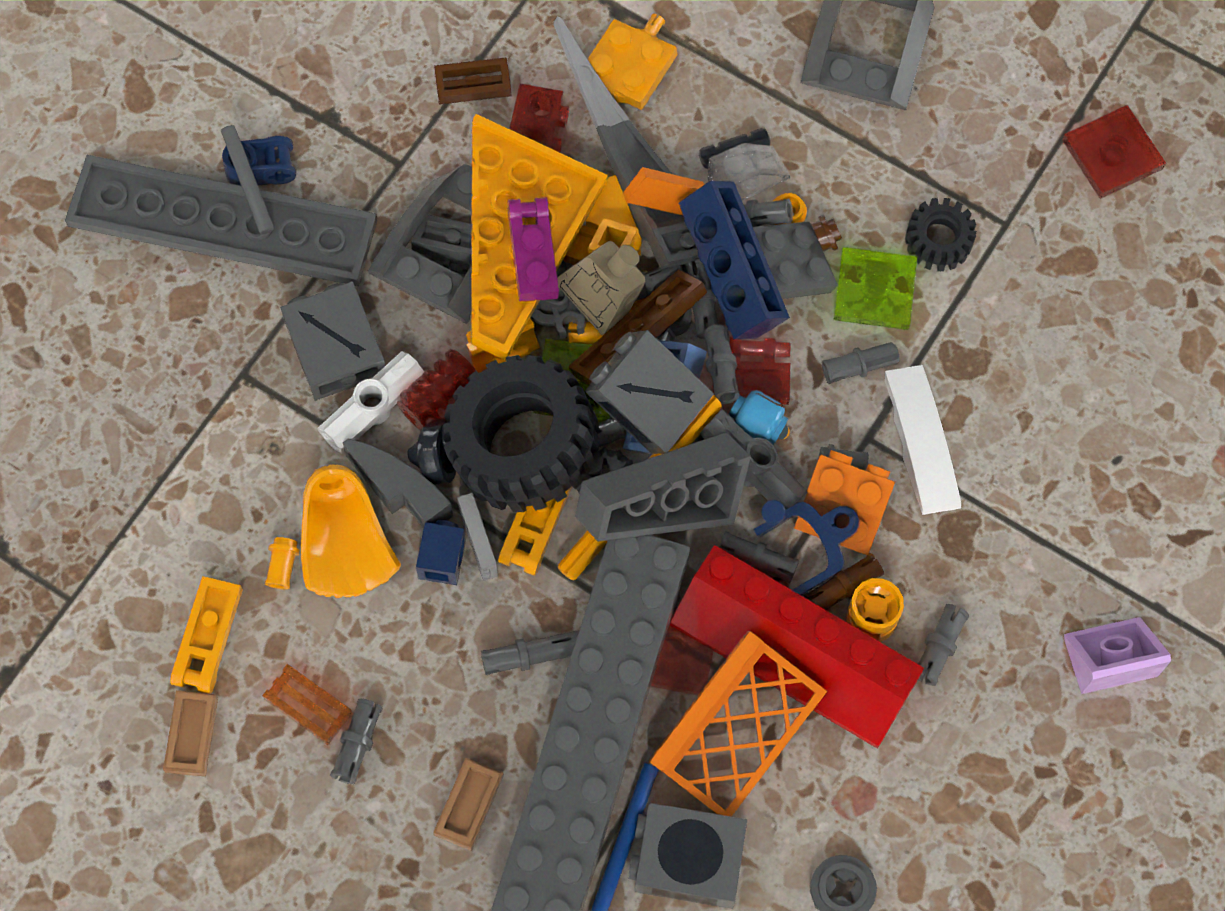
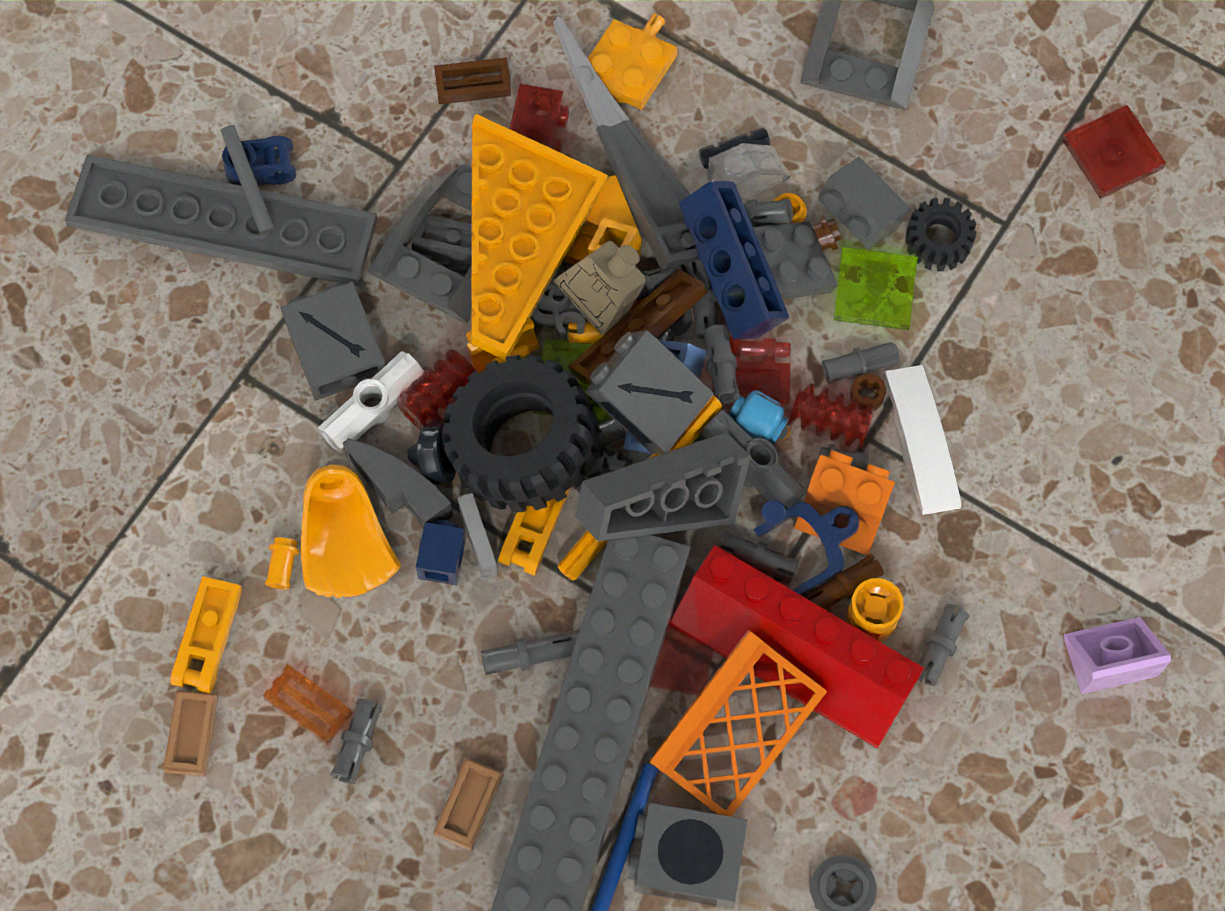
magenta plate [507,197,559,301] -> none
orange tile [623,167,705,216] -> none
none -> clear red piece [787,382,873,451]
none -> dark grey brick [817,157,911,250]
none -> reddish brown bush [850,373,886,412]

